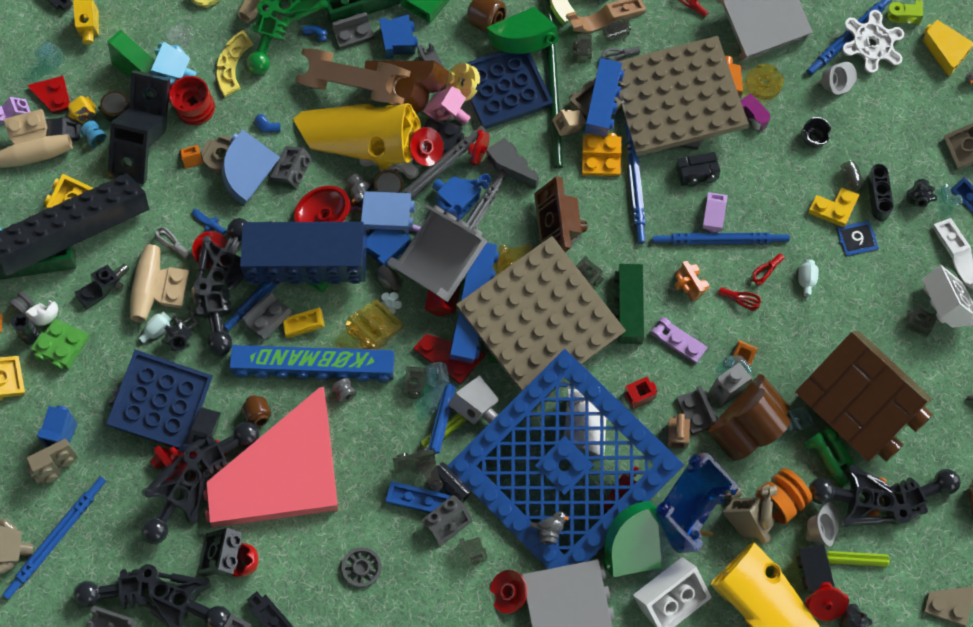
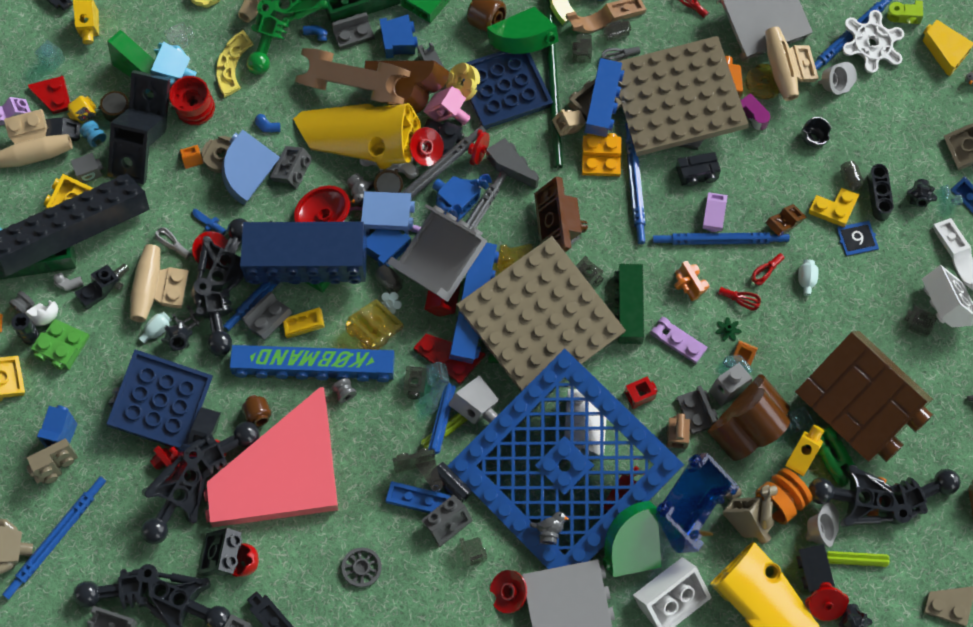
none -> light grey arm [53,273,84,291]
none -> dark grey brick [71,153,103,183]
none -> dark green plant [716,317,742,341]
none -> tan plate [765,27,819,101]
none -> reddish brown slope [765,204,807,236]
none -> yellow torso [785,425,824,476]

